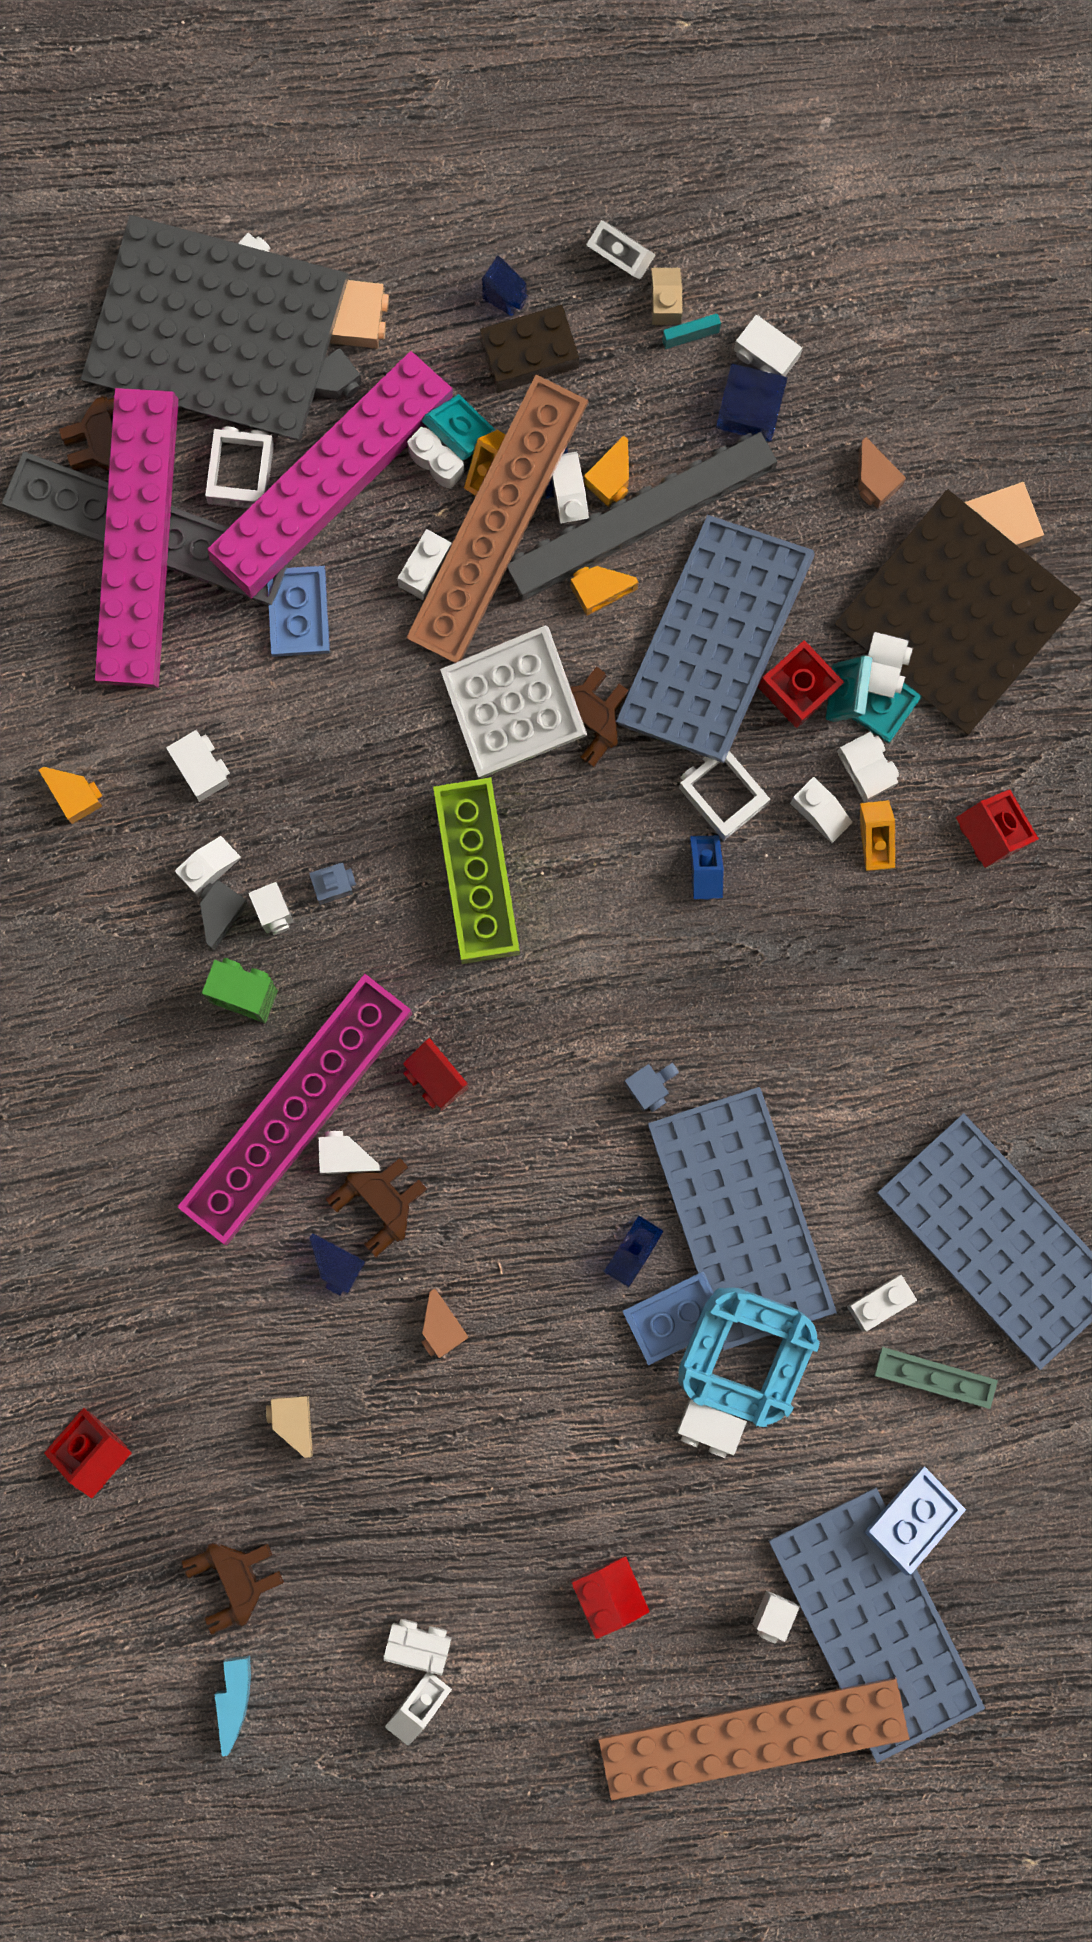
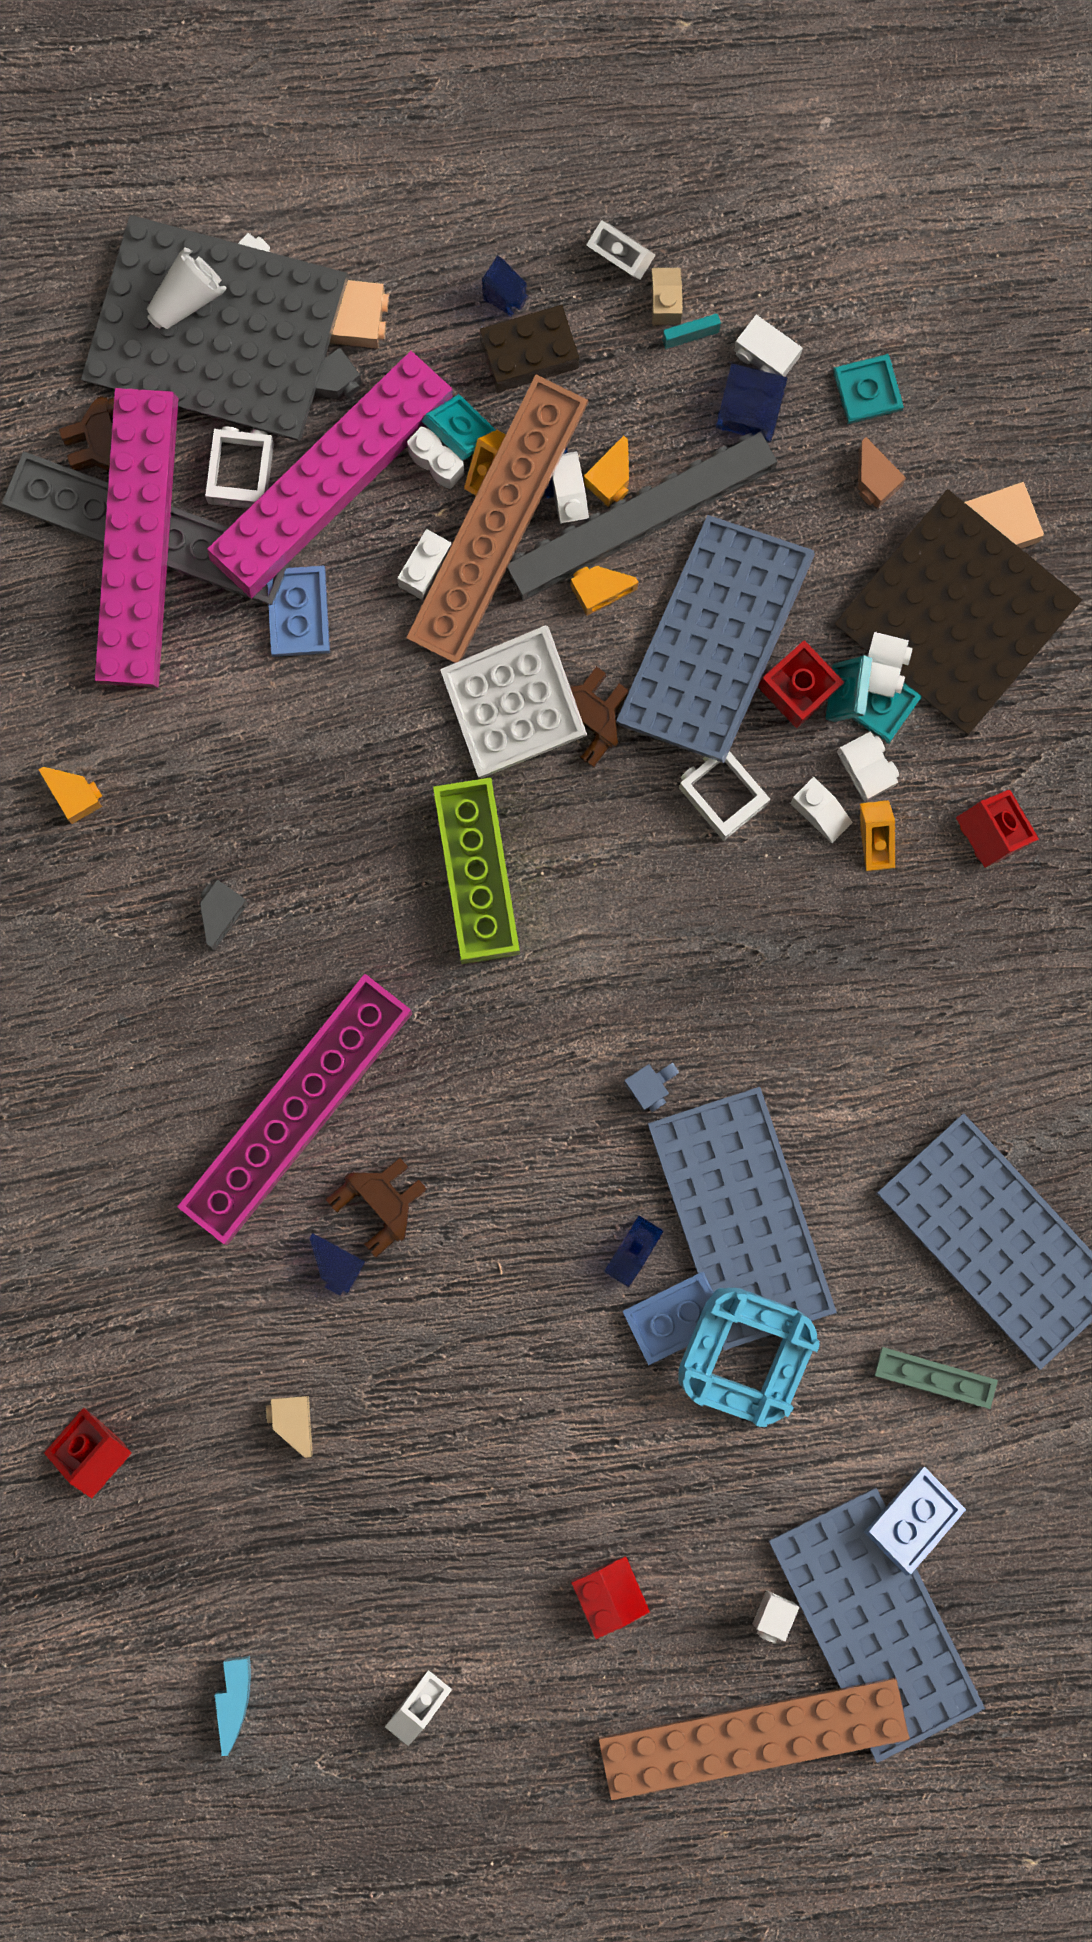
white brick [166,730,230,802] -> none
white slope [175,836,241,897] -> none
reddish brown connector [181,1543,284,1635] -> none
bright green brick [202,958,278,1024] -> none
white brick [248,882,294,935] -> none
sand blue brick [309,863,356,905] -> none
white slope [318,1131,381,1175] -> none
white brick [383,1619,452,1676] -> none
red slope [403,1038,469,1111] -> none
nougat slope [421,1288,469,1358] -> none
white brick [676,1399,747,1458] -> none
blue slope [690,835,724,900] -> none
white brick [847,1275,917,1332] -> none
none -> white cone [147,247,226,329]
none -> teal tile [833,354,904,424]

